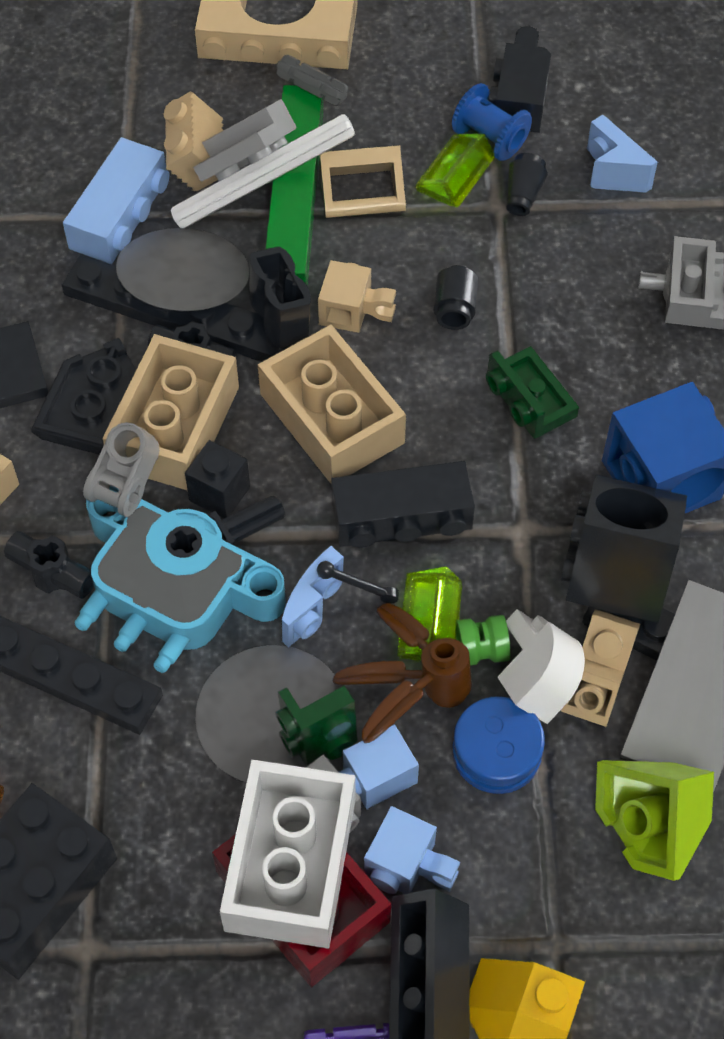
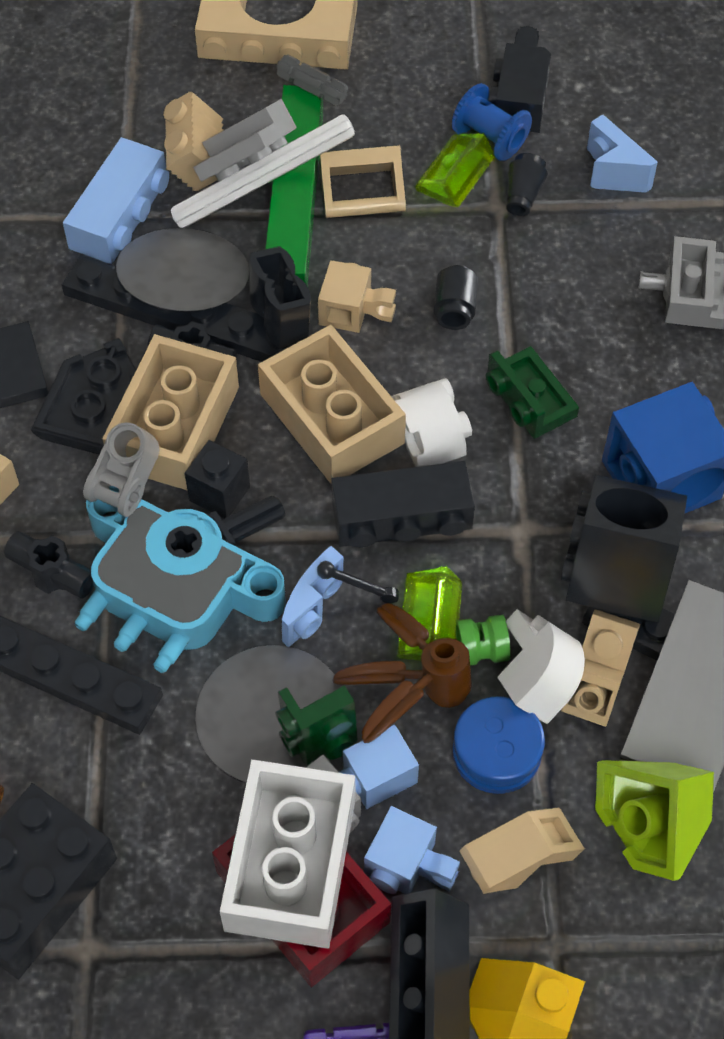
none -> white cylinder [391,378,472,467]
none -> tan slope [460,808,585,894]

